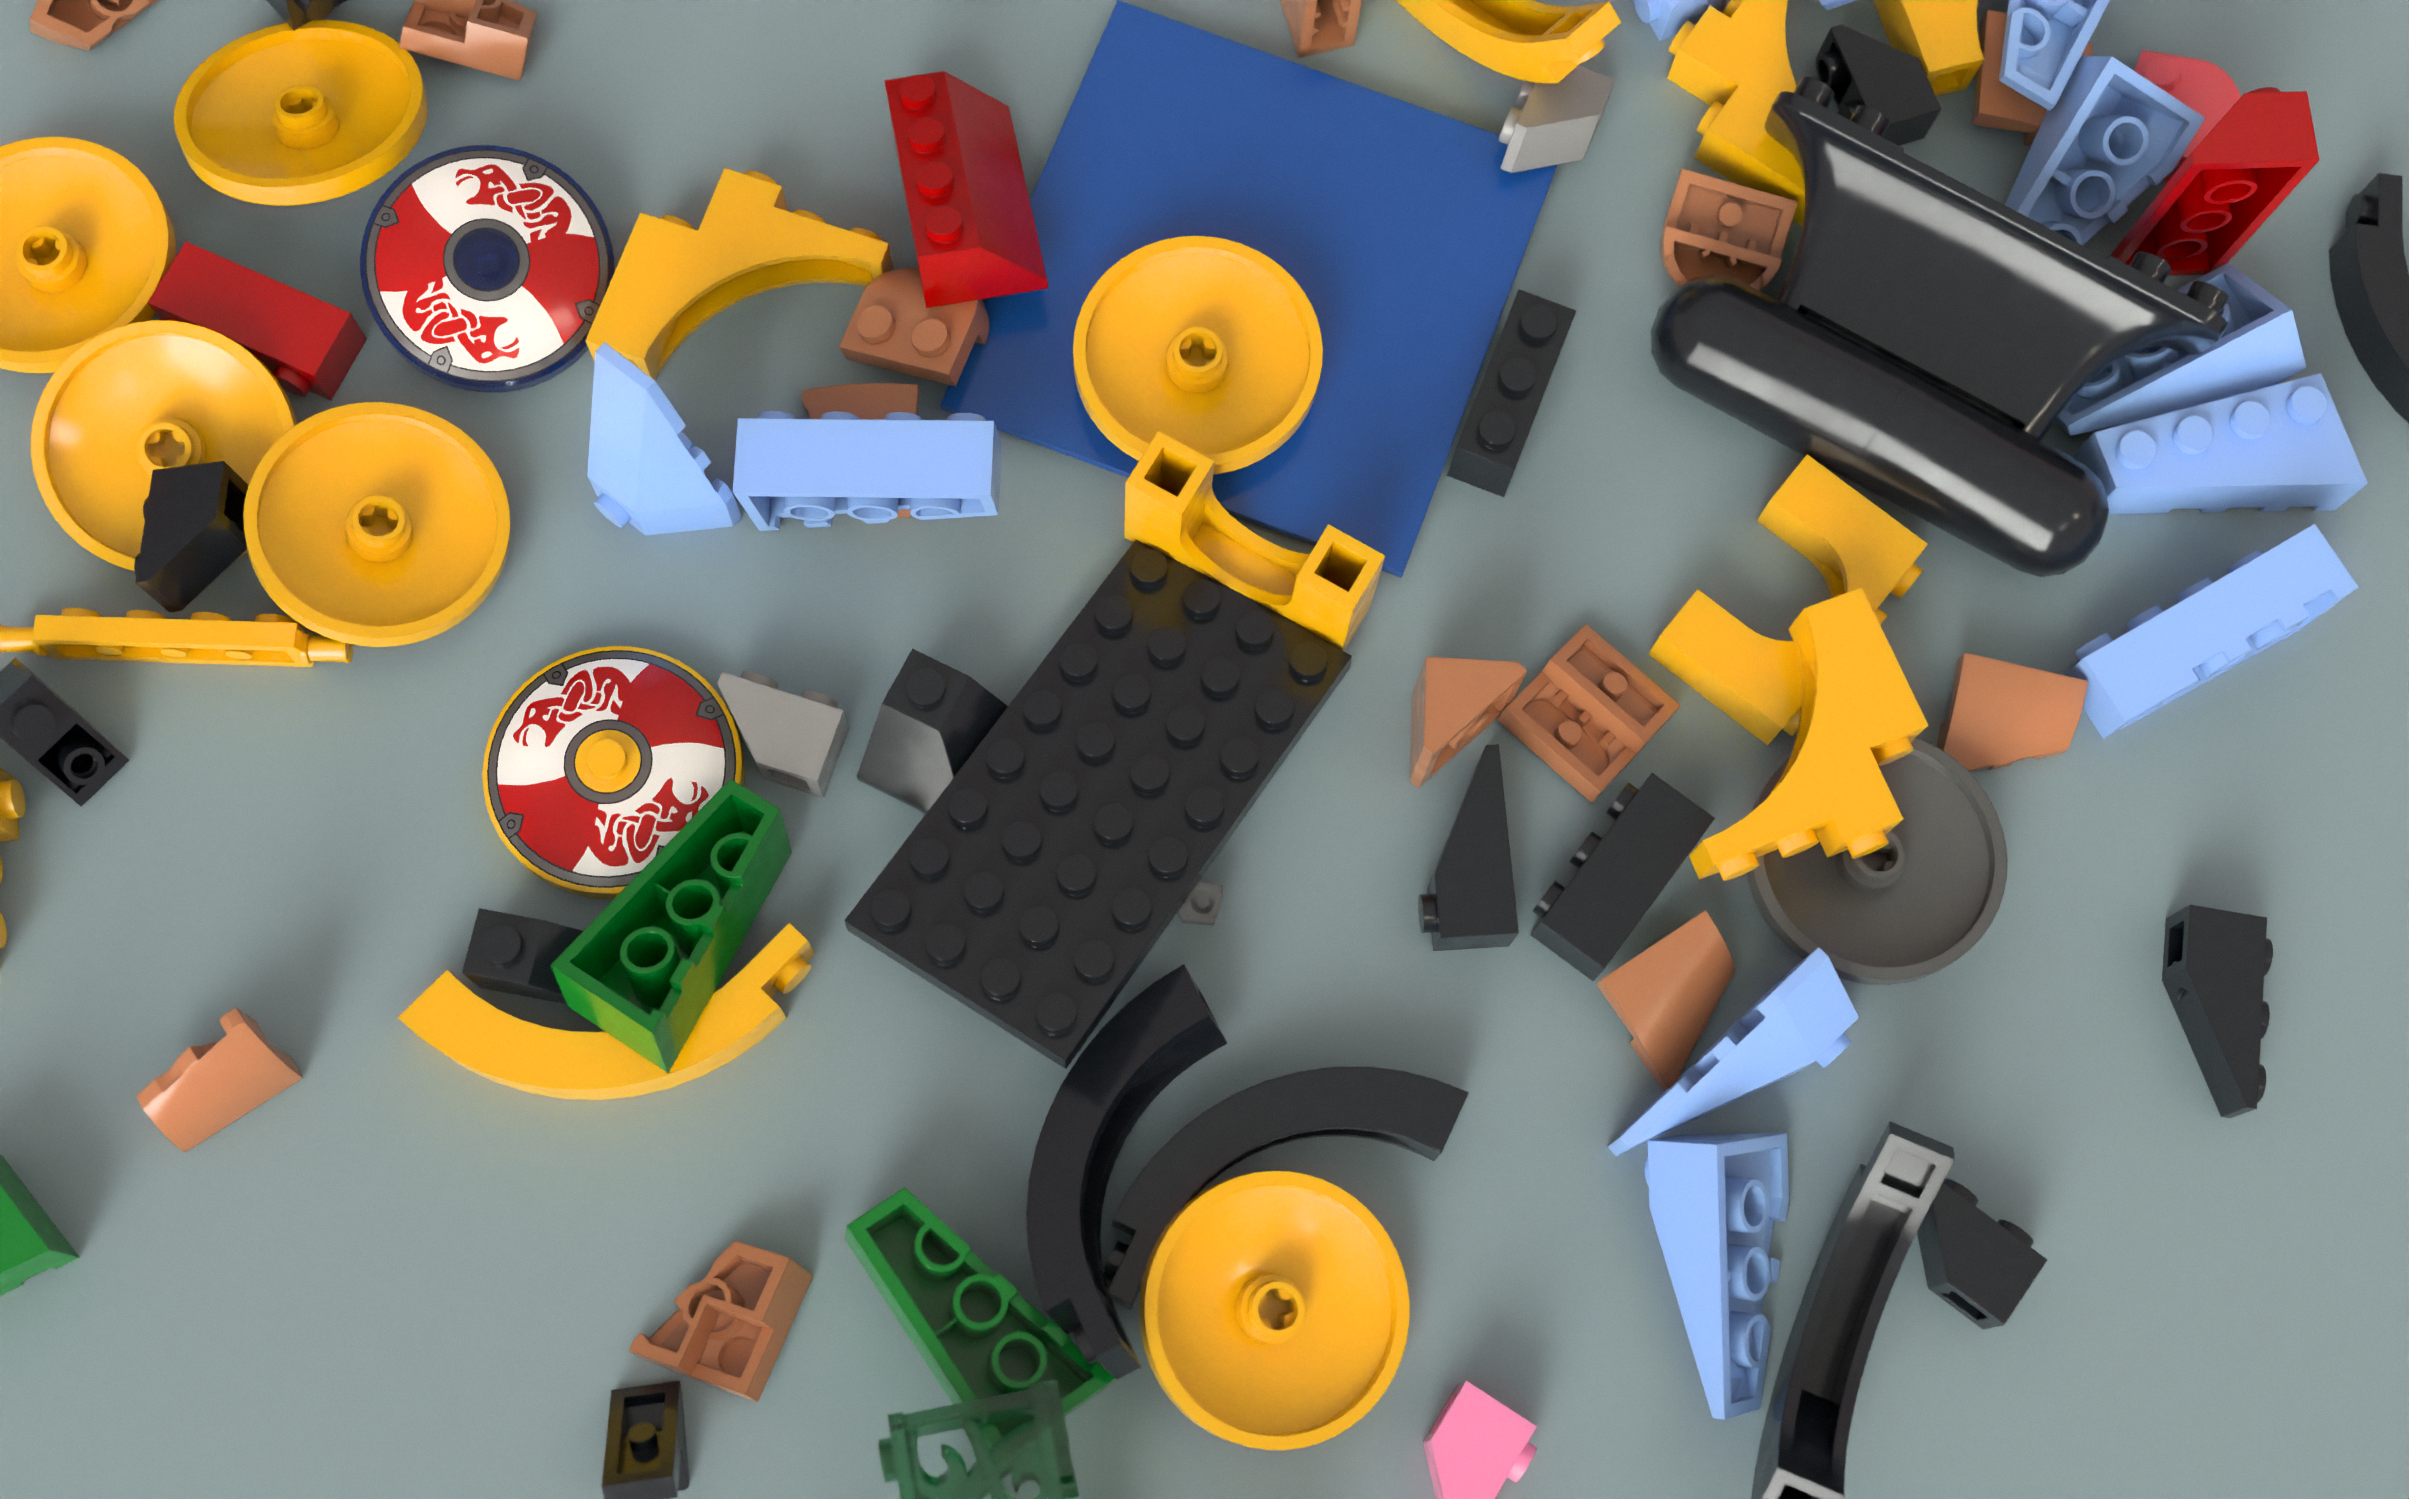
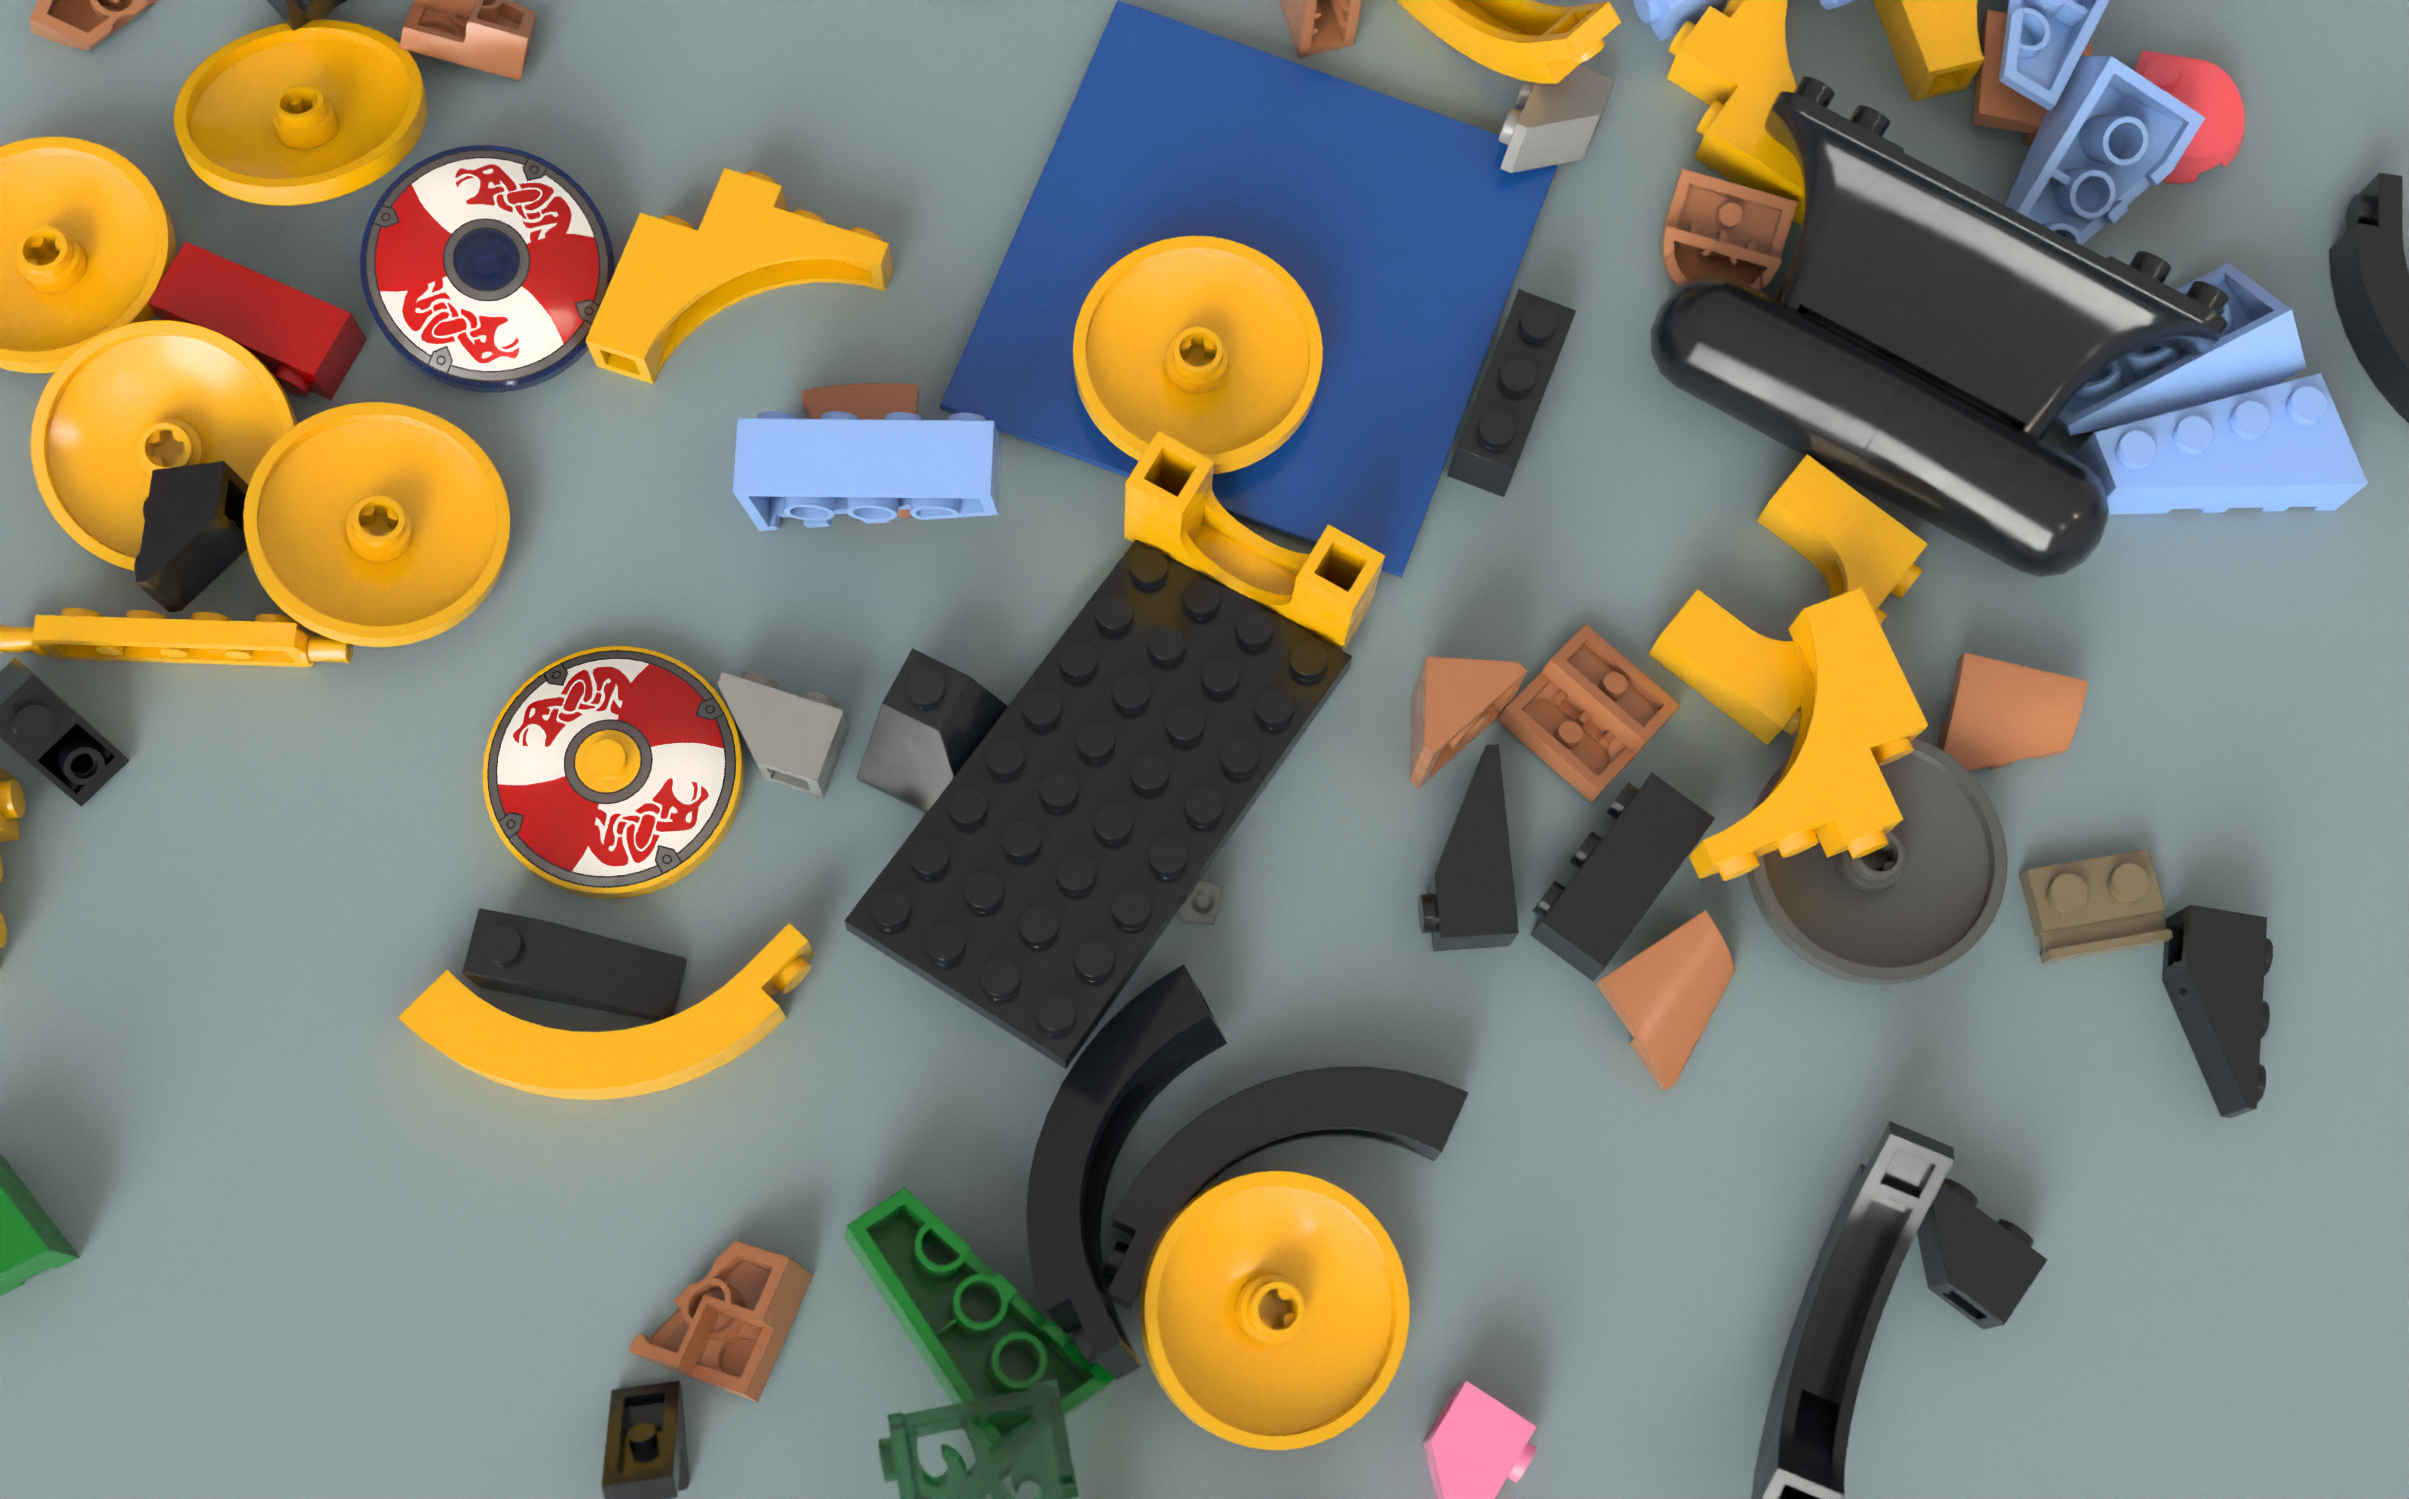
nougat slope [136,1007,303,1152] -> none
green wedge [550,779,792,1073] -> none
light blue wedge [587,342,742,535] -> none
nougat slope [839,268,990,387] -> none
red slope [884,71,1048,308] -> none
light blue wedge [1608,947,1859,1157] -> none
light blue wedge [1645,1133,1789,1420] -> none
black slope [1815,24,1941,146] -> none
light blue wedge [2065,524,2359,739] -> none
red slope [2110,87,2320,276] -> none
none -> dark tan plate [2019,849,2173,964]

